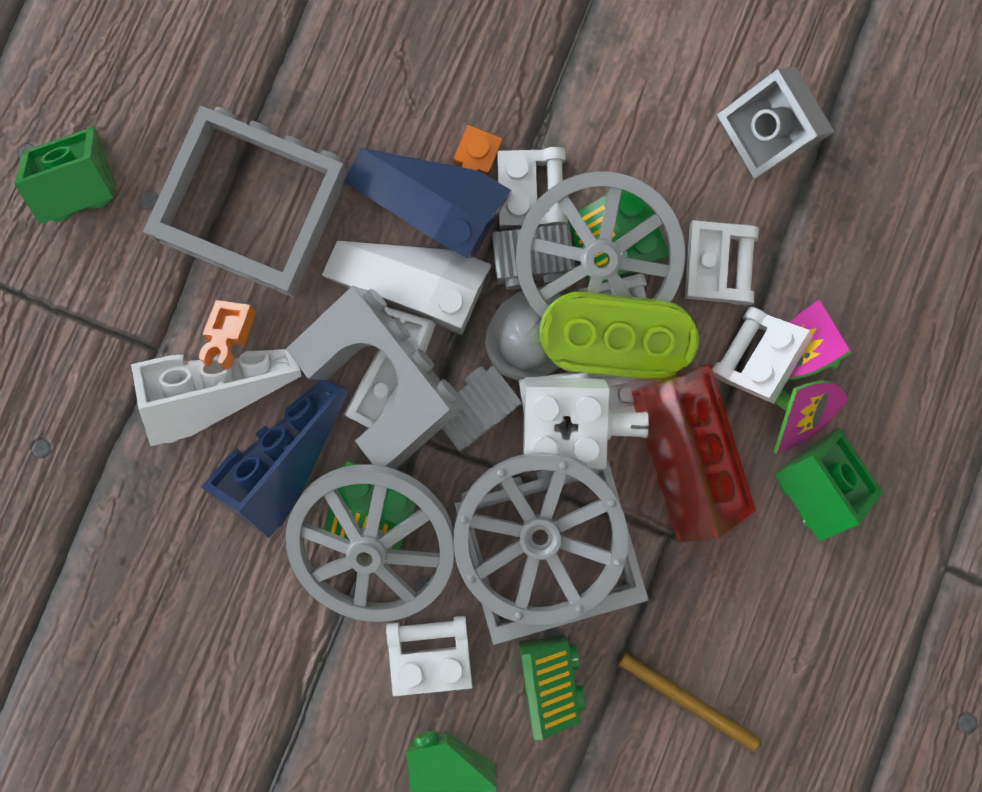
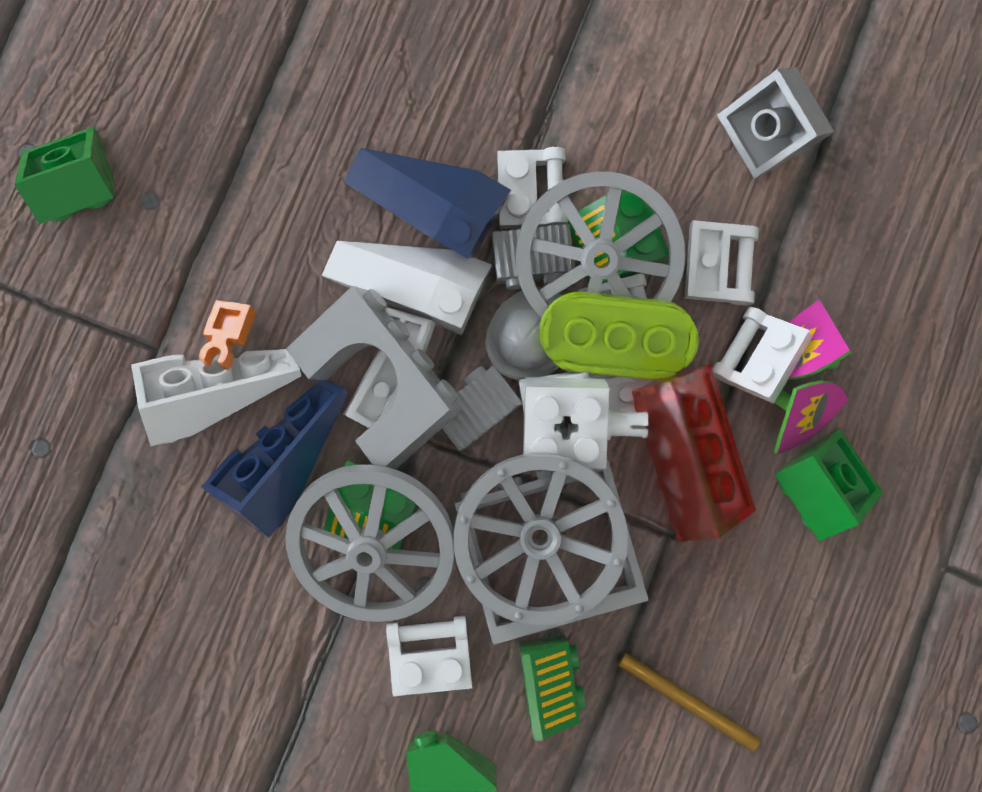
light grey window [143,105,347,298] -> none
orange plate [453,125,502,177] -> none

